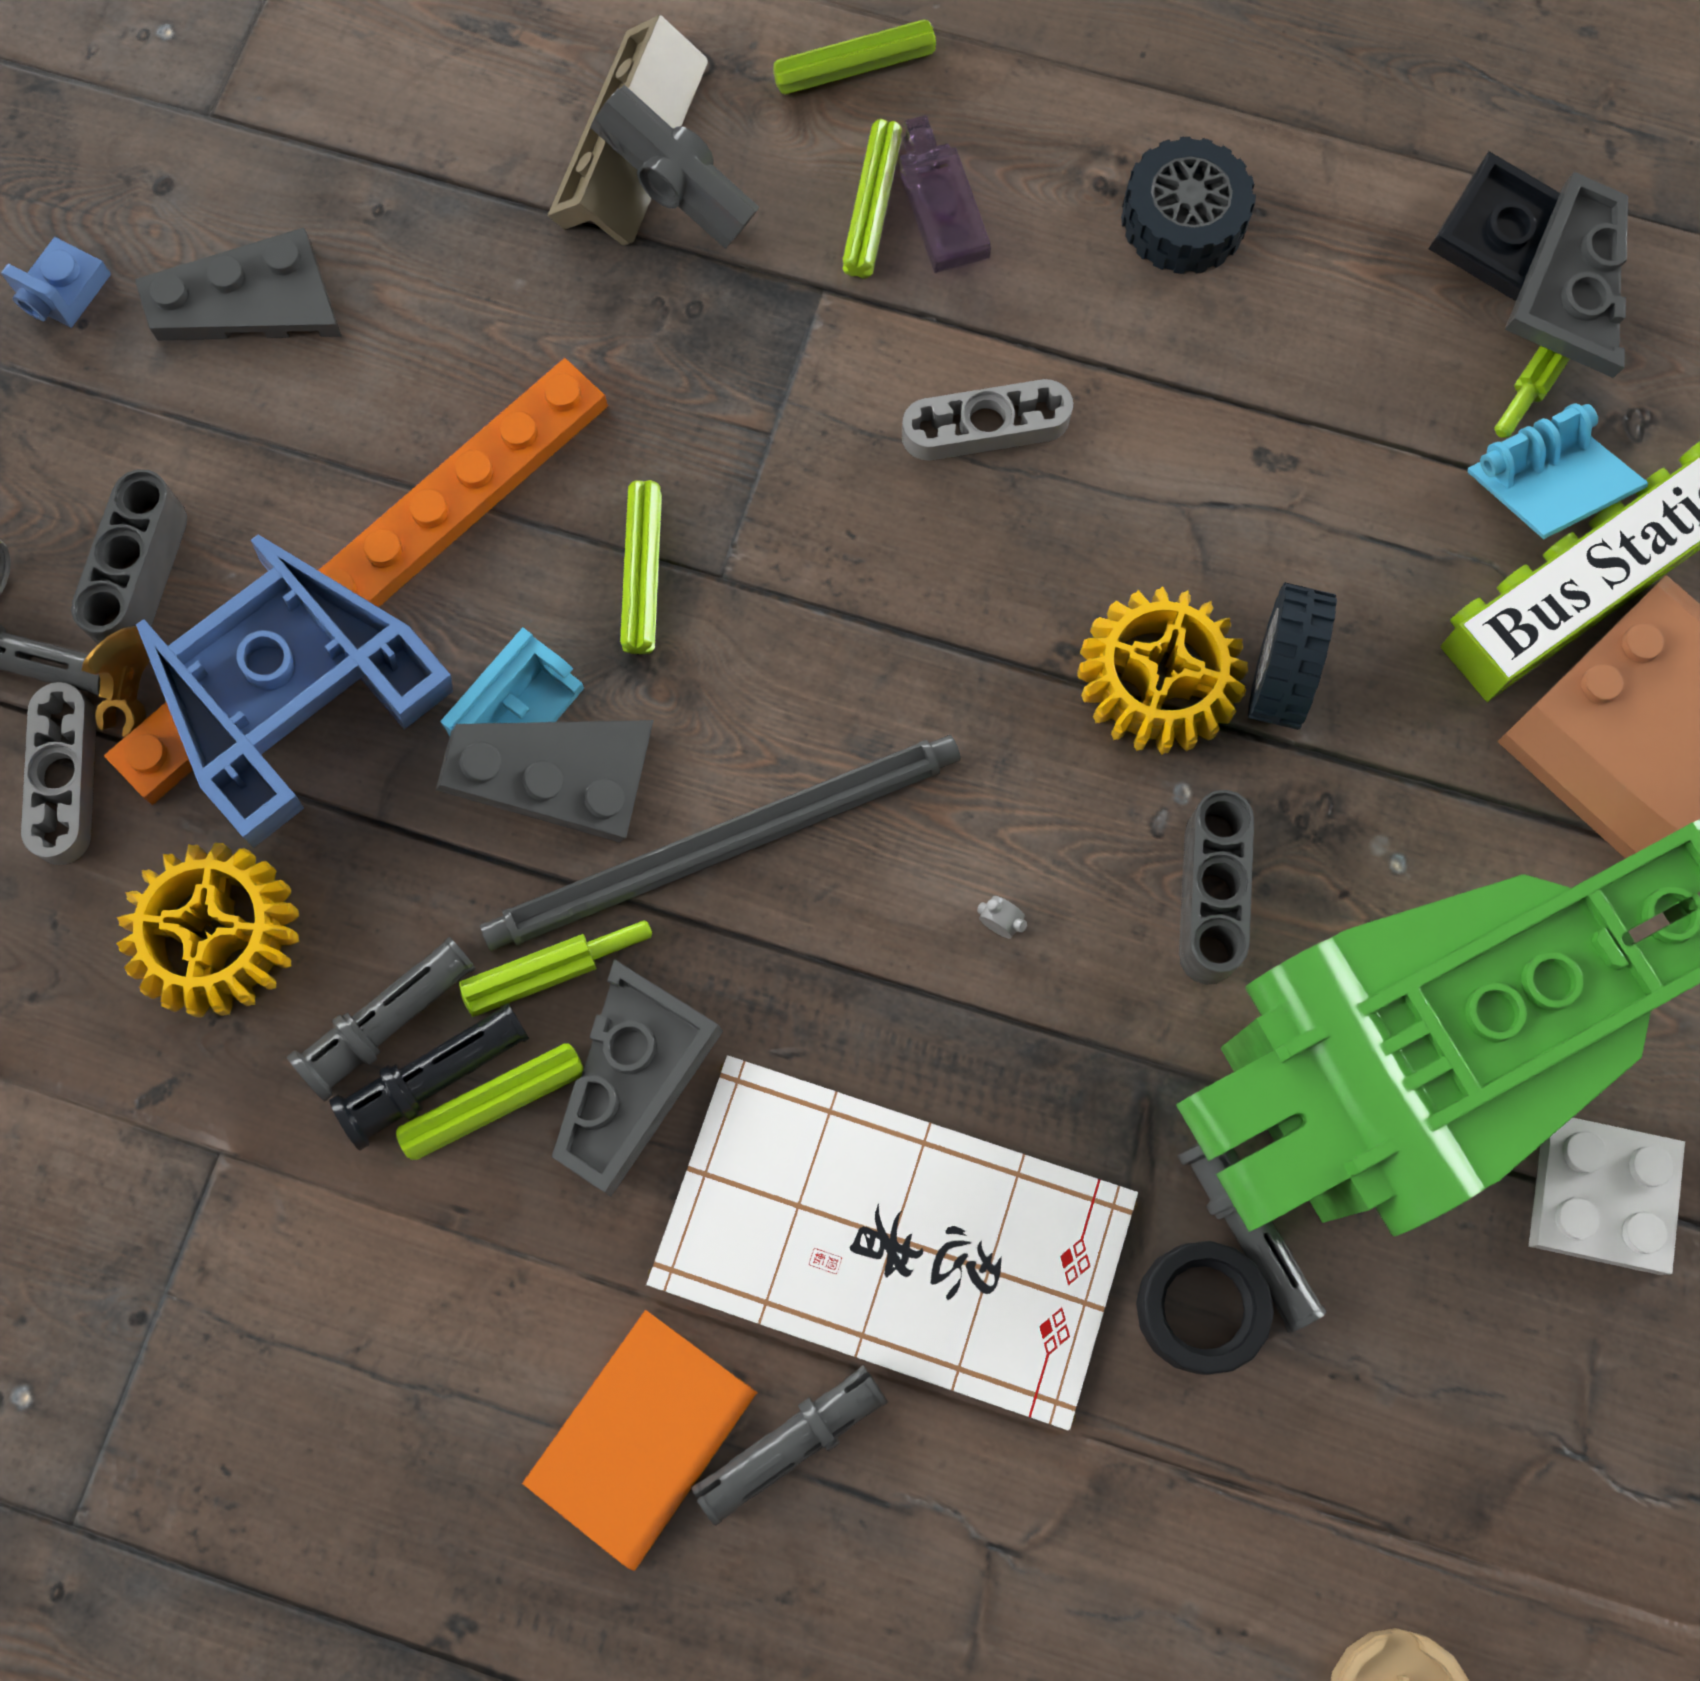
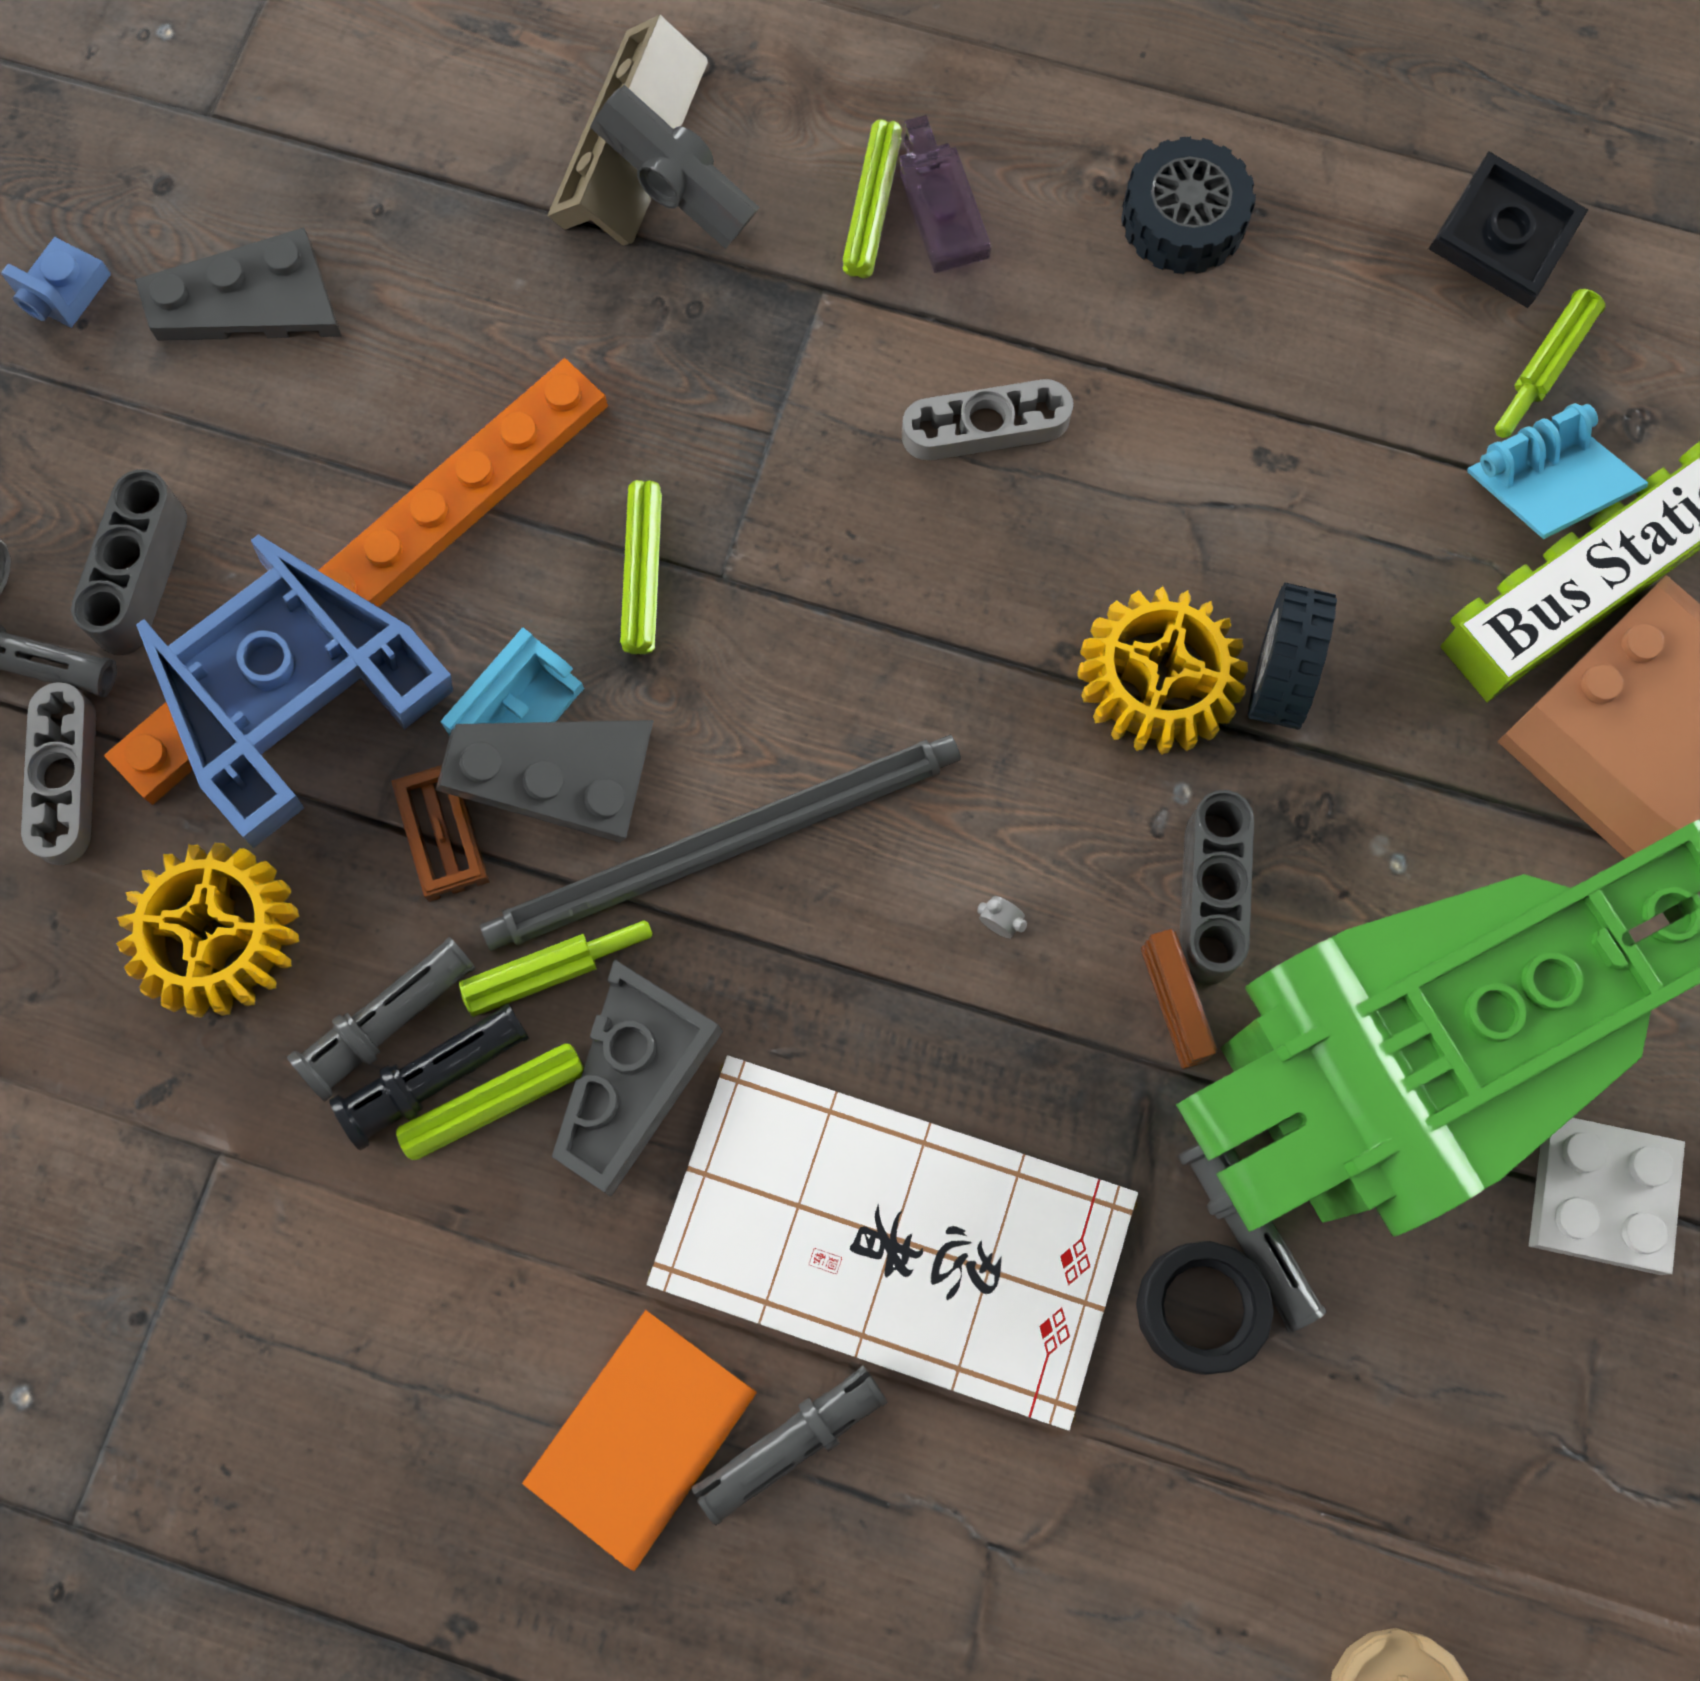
pearl gold piece [81,626,150,737] -> none
lime axle [773,19,936,95] -> none
dark grey wing [1505,172,1628,378] -> none
none -> dark orange tile [391,765,490,902]
none -> dark orange tile [1140,929,1217,1070]

